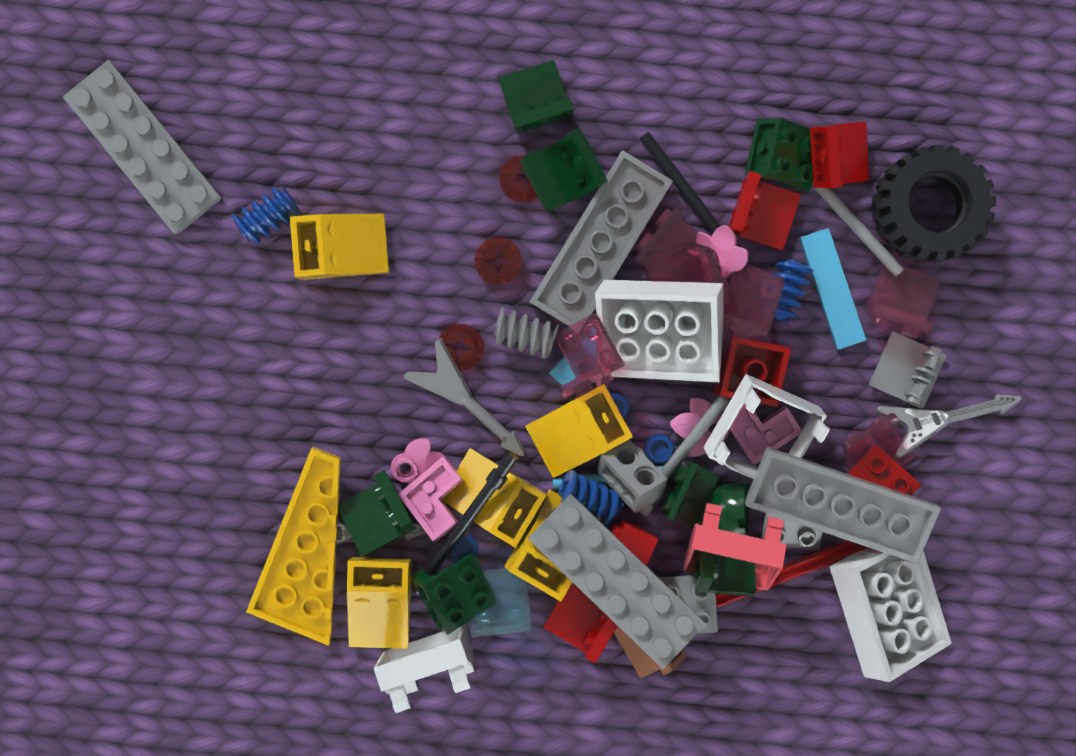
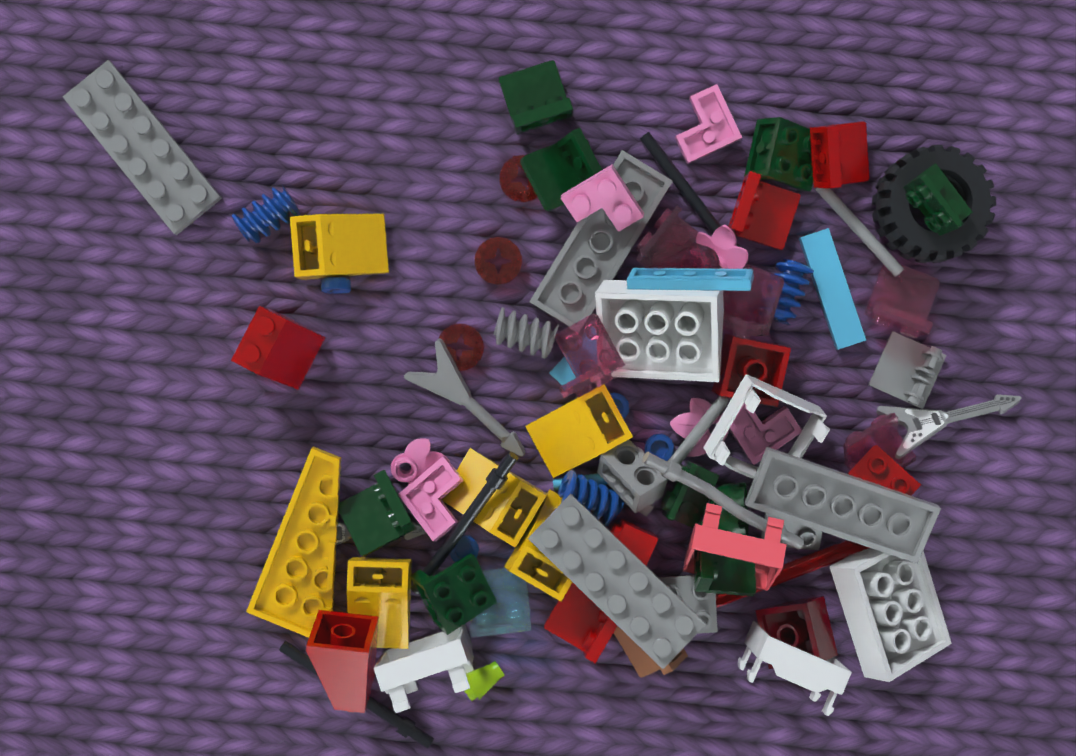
none -> red slope [231,306,326,390]
none -> black bar [279,640,434,749]
none -> red slope [306,610,379,713]
none -> blue tile [321,277,351,294]
none -> lime cone [464,661,505,702]
none -> bright pink plate [560,164,644,232]
none -> medium azure tile [627,268,754,291]
none -> light grey bar [642,452,804,550]
none -> bright pink plate [675,84,742,164]
none -> white piece [738,621,852,716]
none -> dark red slope [755,596,838,669]
none -> dark green bracket [903,163,973,236]

